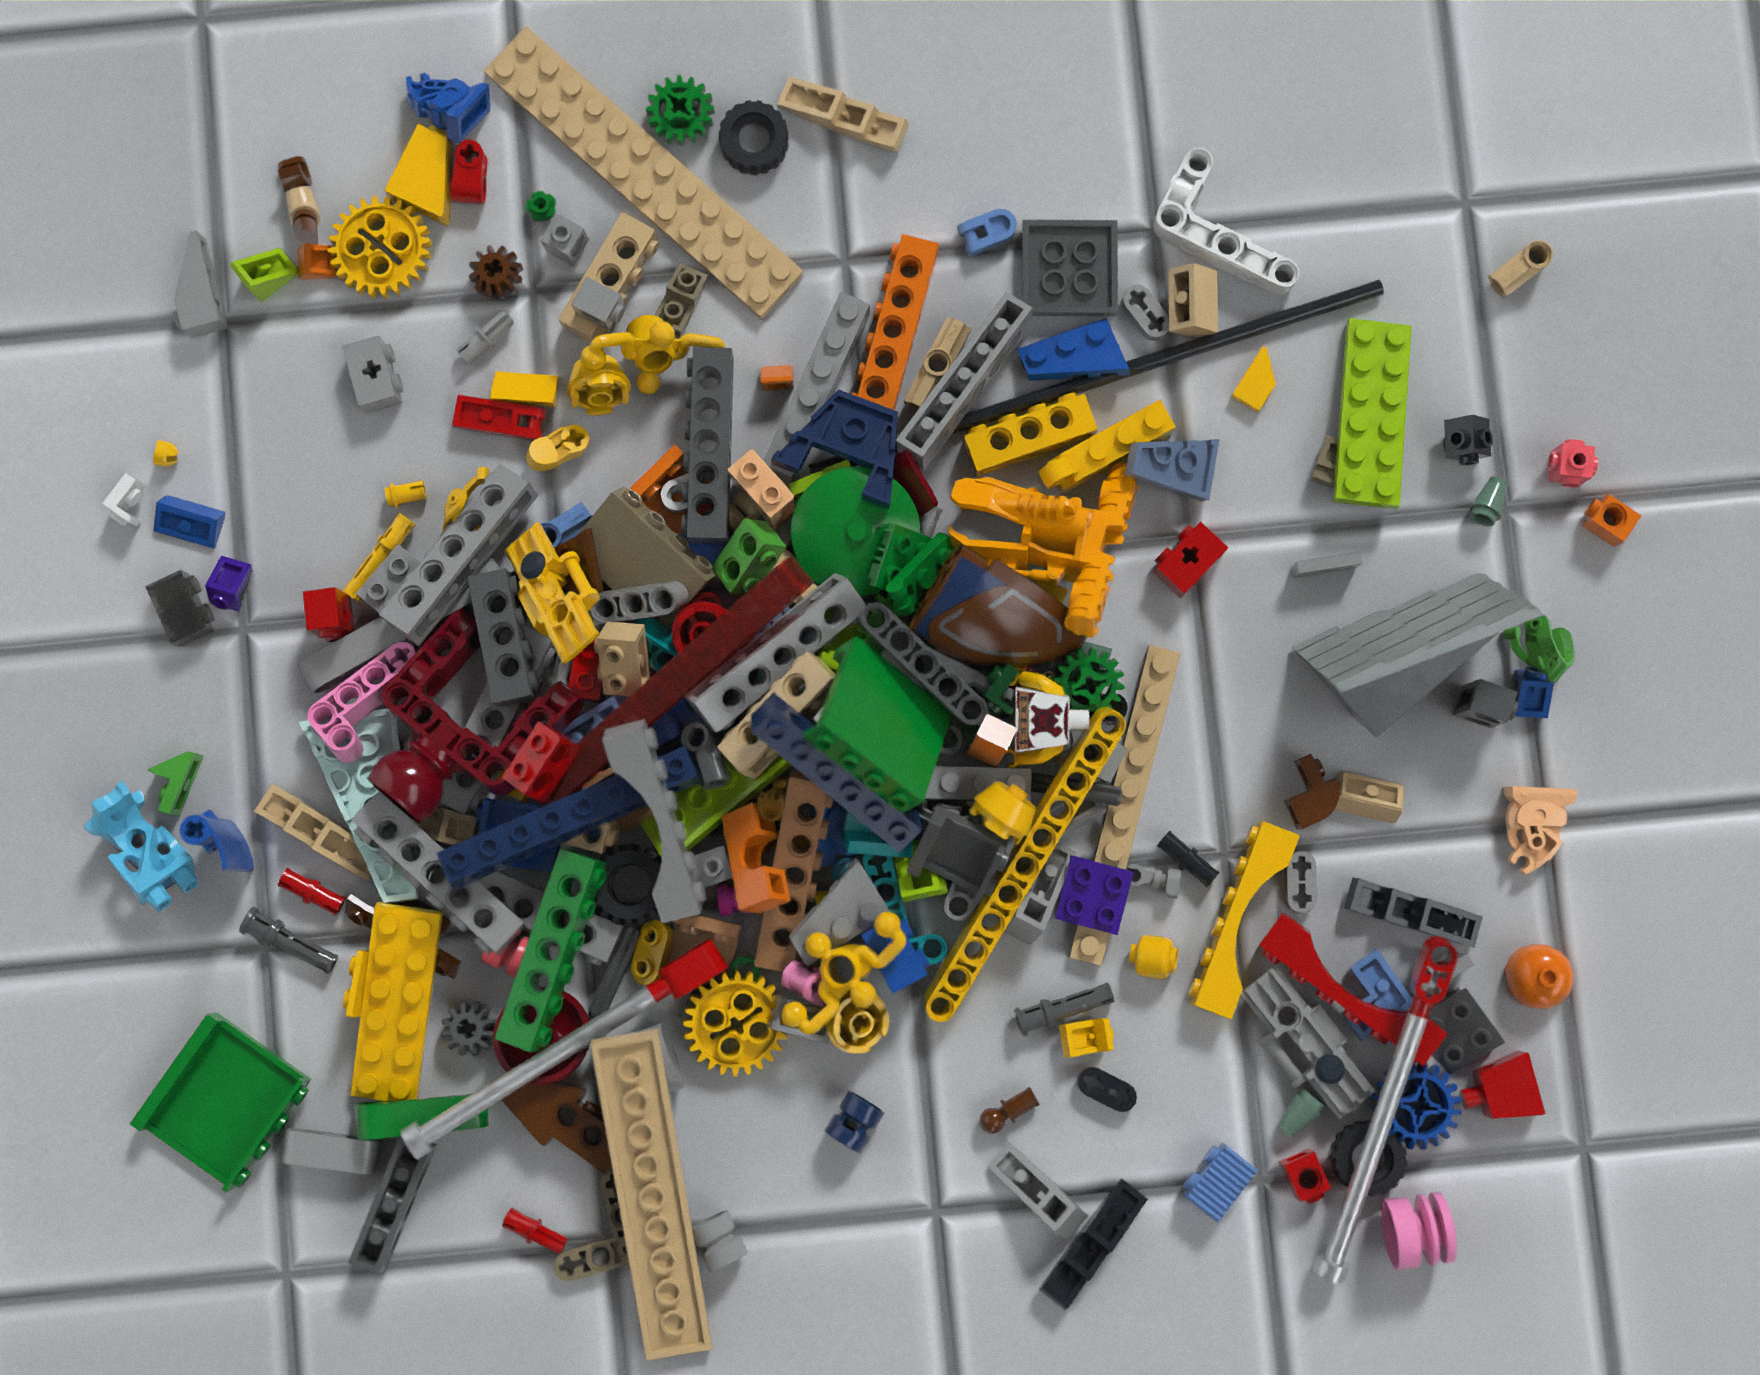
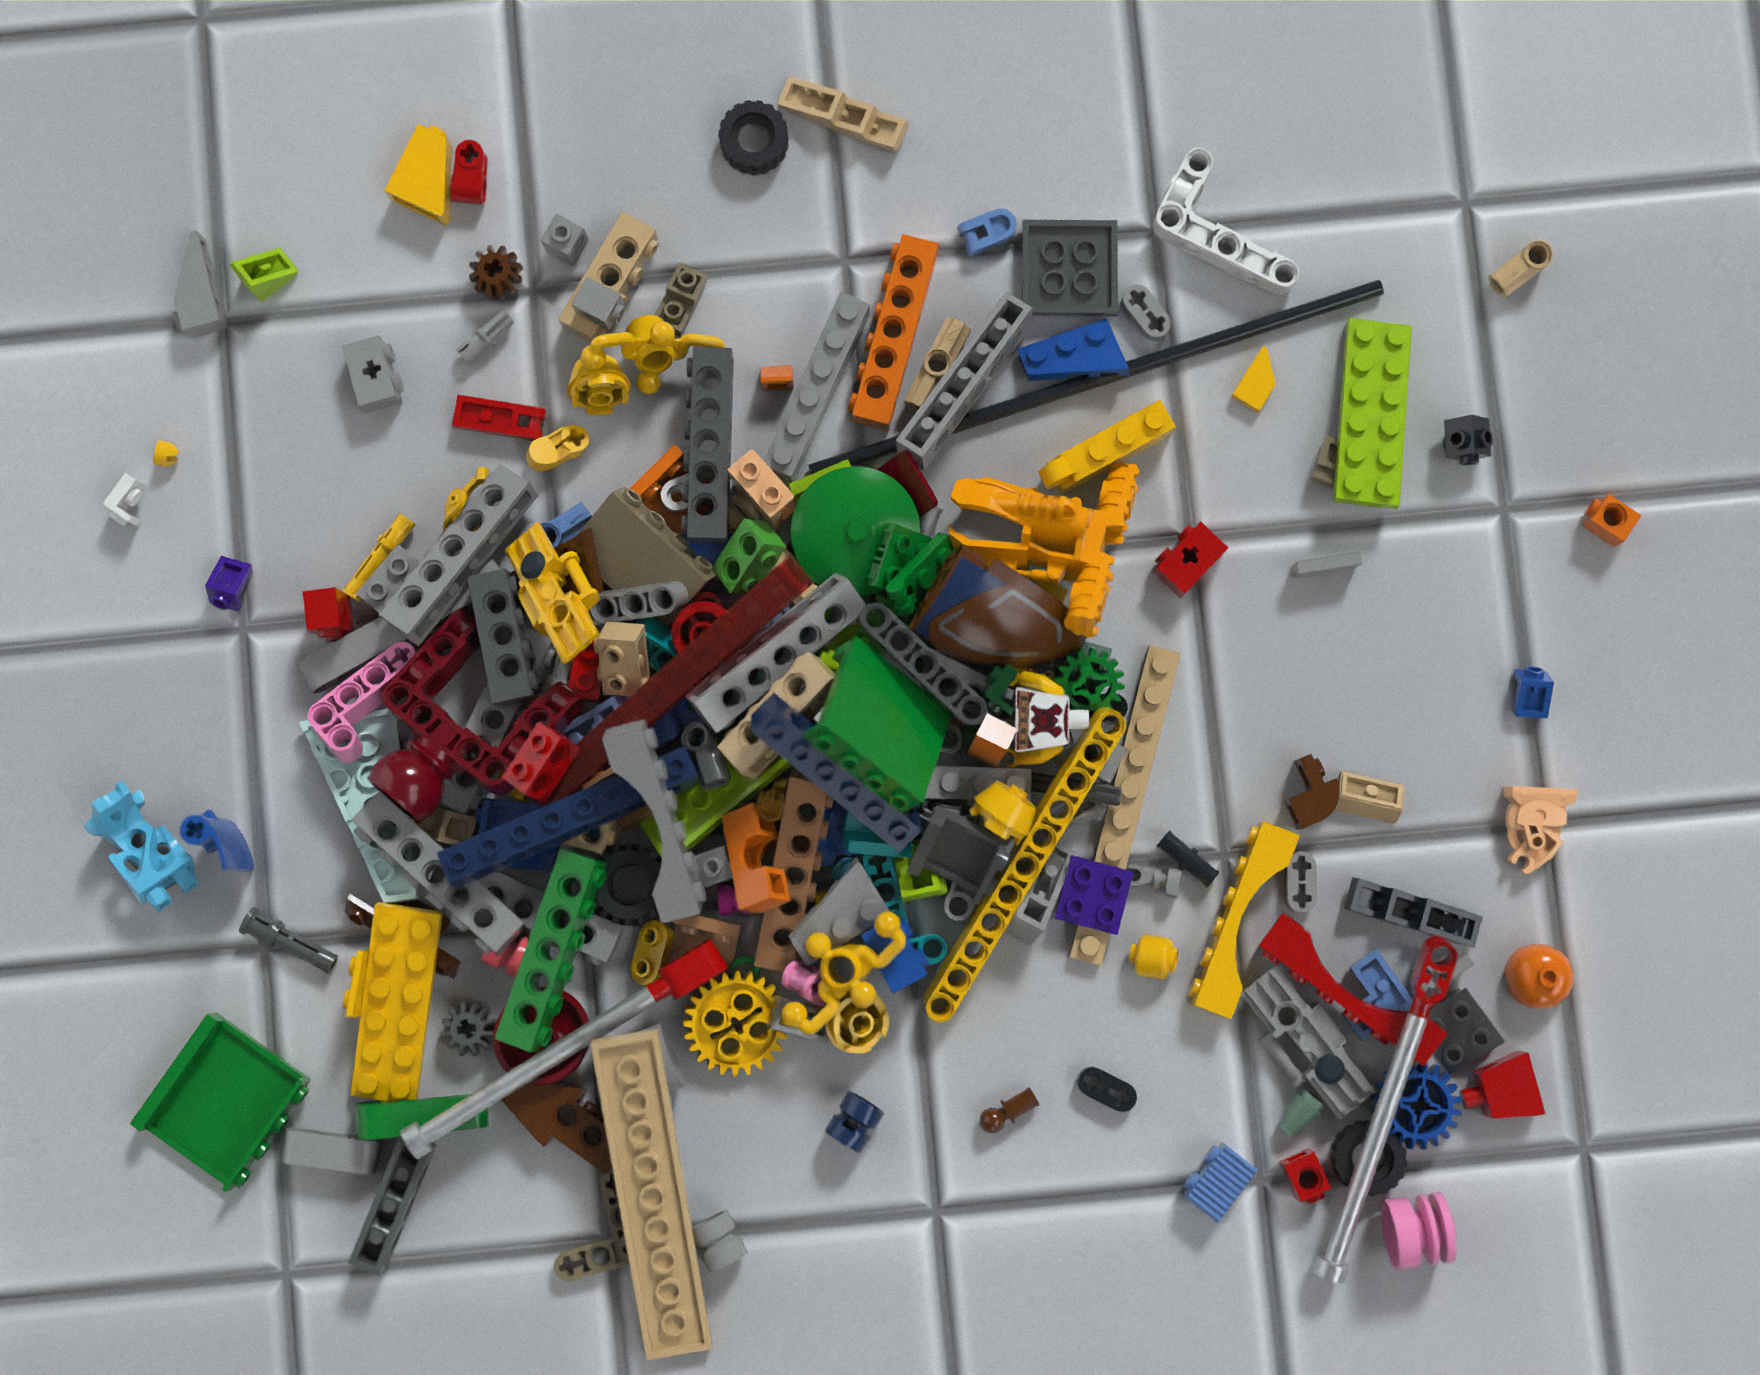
clear smoke brick [145,570,215,647] -> none
bright green slope [147,751,204,816] -> none
blue slope [153,495,226,548] -> none
tan slope [254,783,371,881] -> none
reddish brown piece [277,156,320,245] -> none
red pin [277,868,346,916] -> none
orange slope [297,243,336,280] -> none
yellow gear [328,195,433,299] -> none
yellow pin [384,479,427,508] -> none
blue piece [406,73,490,144] -> none
tan plate [484,26,804,320] -> none
yellow slope [490,371,559,408] -> none
red axle [502,1208,567,1254] -> none
green plate [525,191,556,222] -> none
dark grey axle [588,926,641,1017] -> none
green gear [646,75,715,146] -> none
dark blue wing [771,389,898,509] -> none
yellow brick [963,393,1098,477] -> none
light grey slope [987,1142,1089,1240] -> none
dark grey pin [1014,982,1115,1037] -> none
black slope [1039,1179,1148,1310] -> none
yellow bracket [1059,1018,1114,1058] -> none
sand blue wing [1125,439,1220,502] -> none
tan brick [1168,263,1218,338] -> none
light grey piece [1292,573,1543,738] -> none
dark grey brick [1453,679,1518,728] -> none
sand green cone [1470,476,1508,526] -> none
bright green helmet [1503,614,1575,683] -> none
coral brick [1547,439,1598,488] -> none

